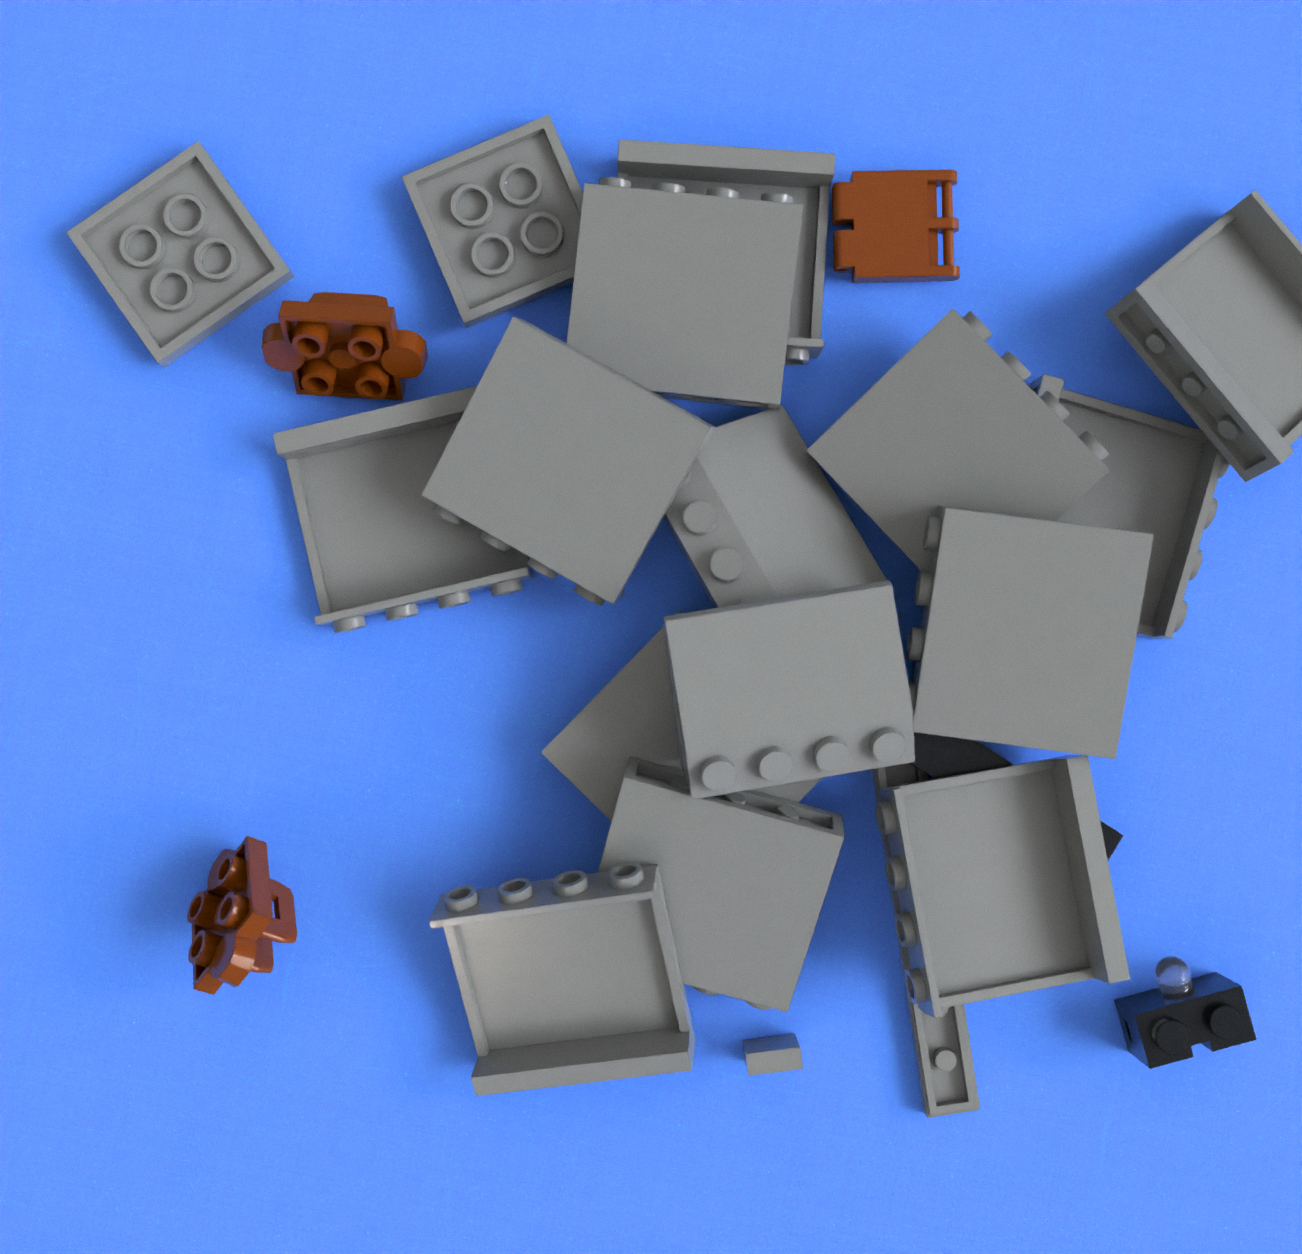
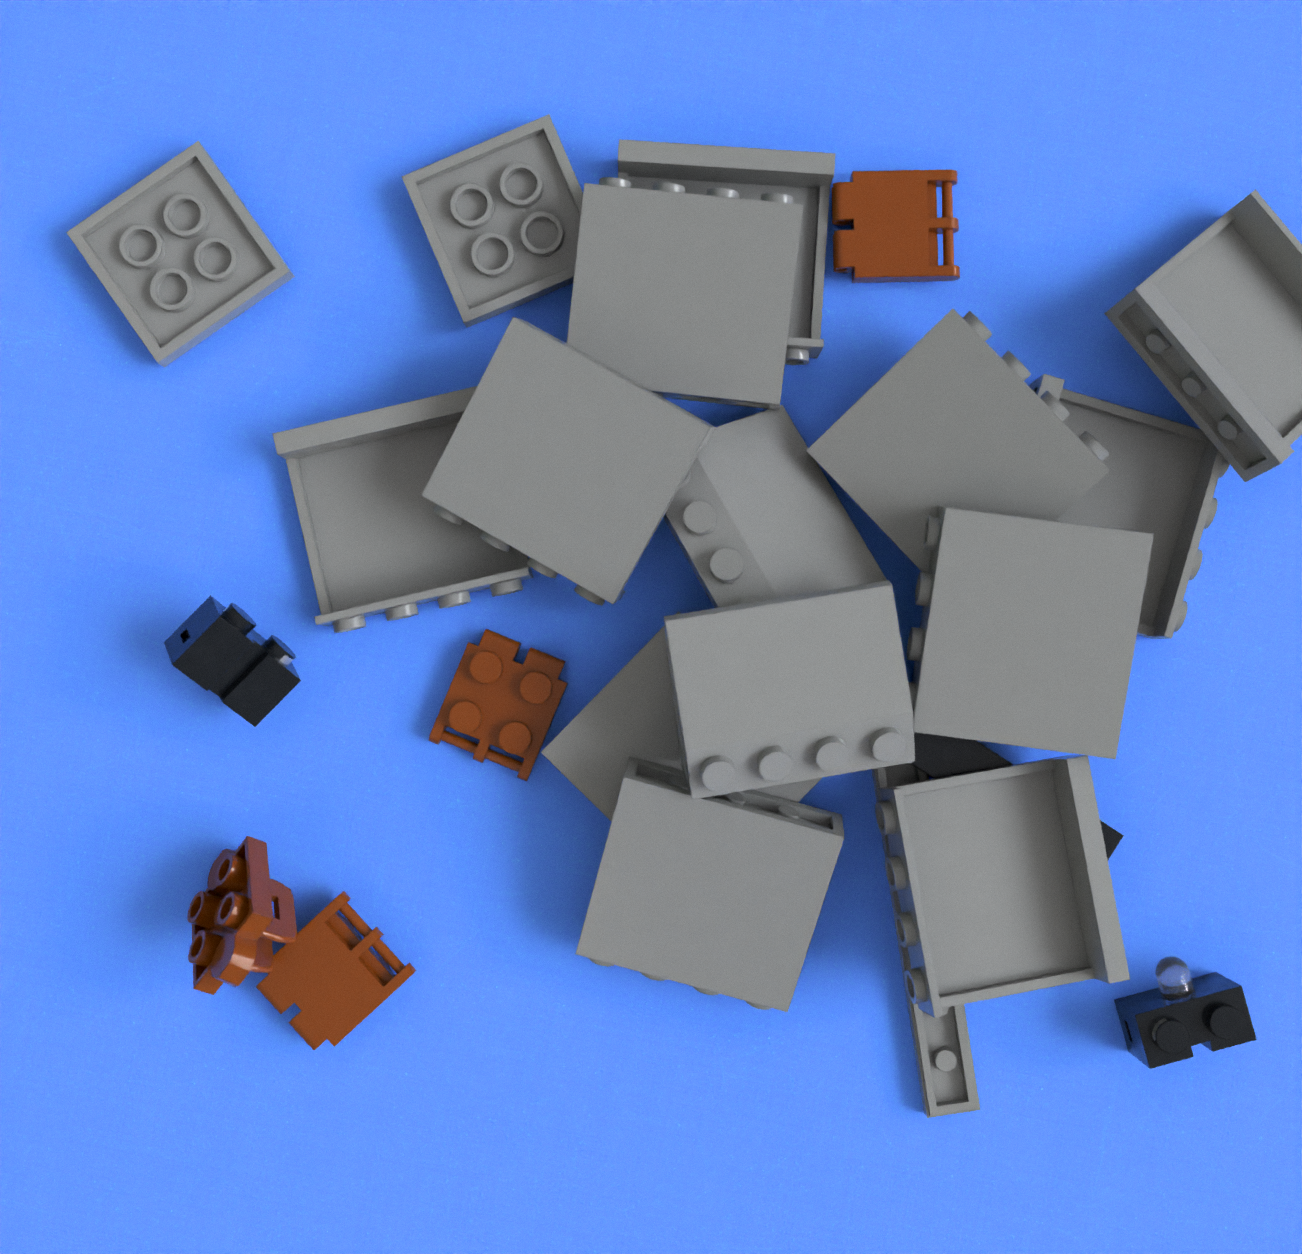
dark orange piece [262,292,428,401] -> none
light grey panel [429,863,695,1096] -> none
light grey tile [742,1033,803,1076] -> none
none -> black piece [164,595,301,727]
none -> dark orange plate [256,891,416,1050]
none -> dark orange plate [428,629,568,782]

